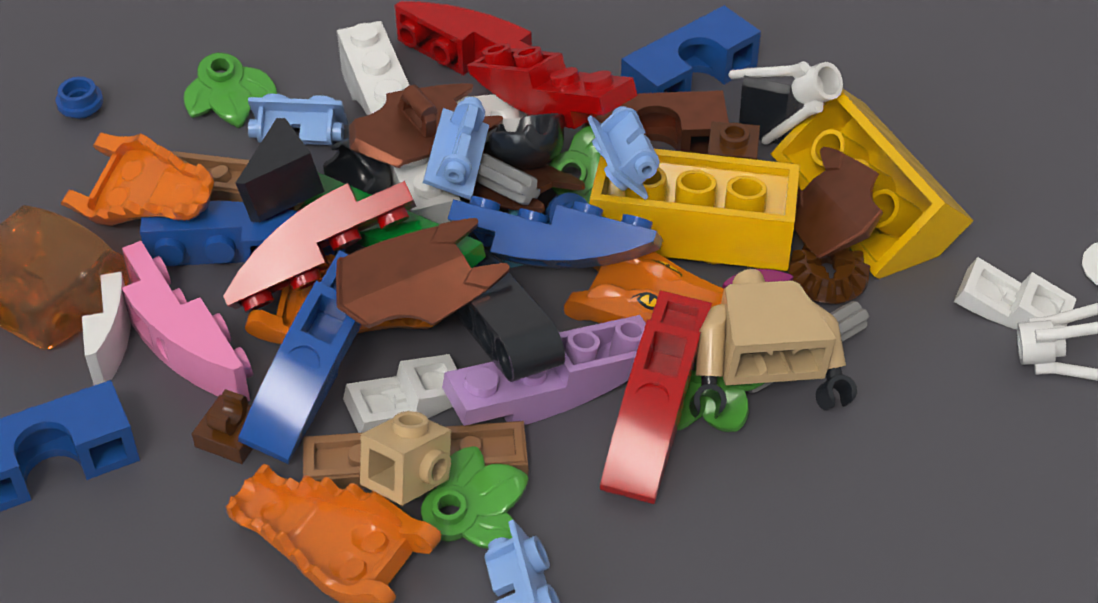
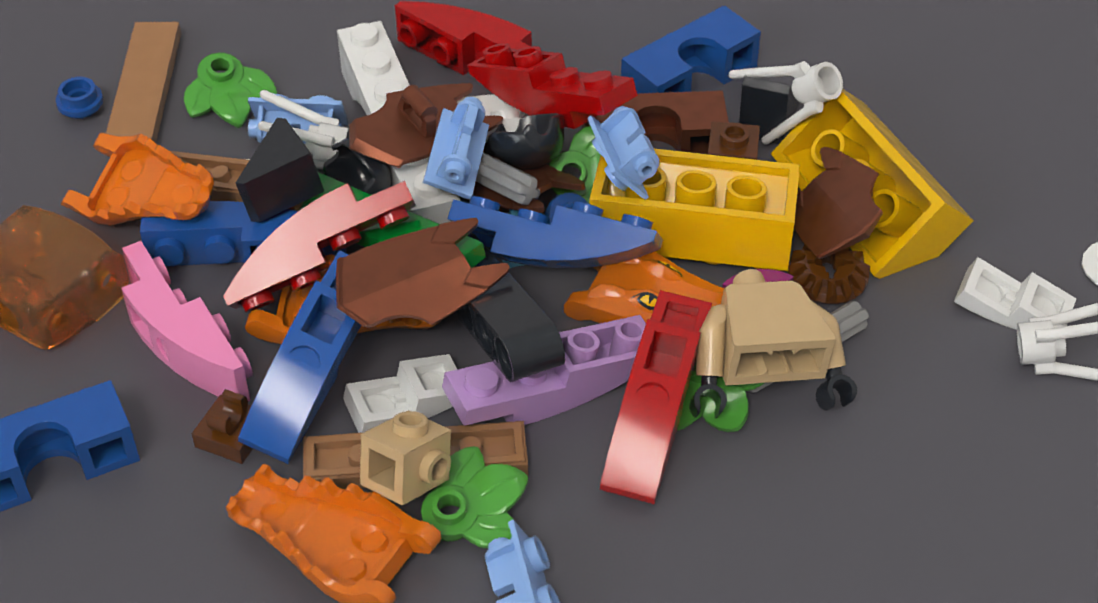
white slope [82,272,131,386] -> none
none -> medium nougat tile [106,22,181,143]
none -> white plant [245,90,349,170]

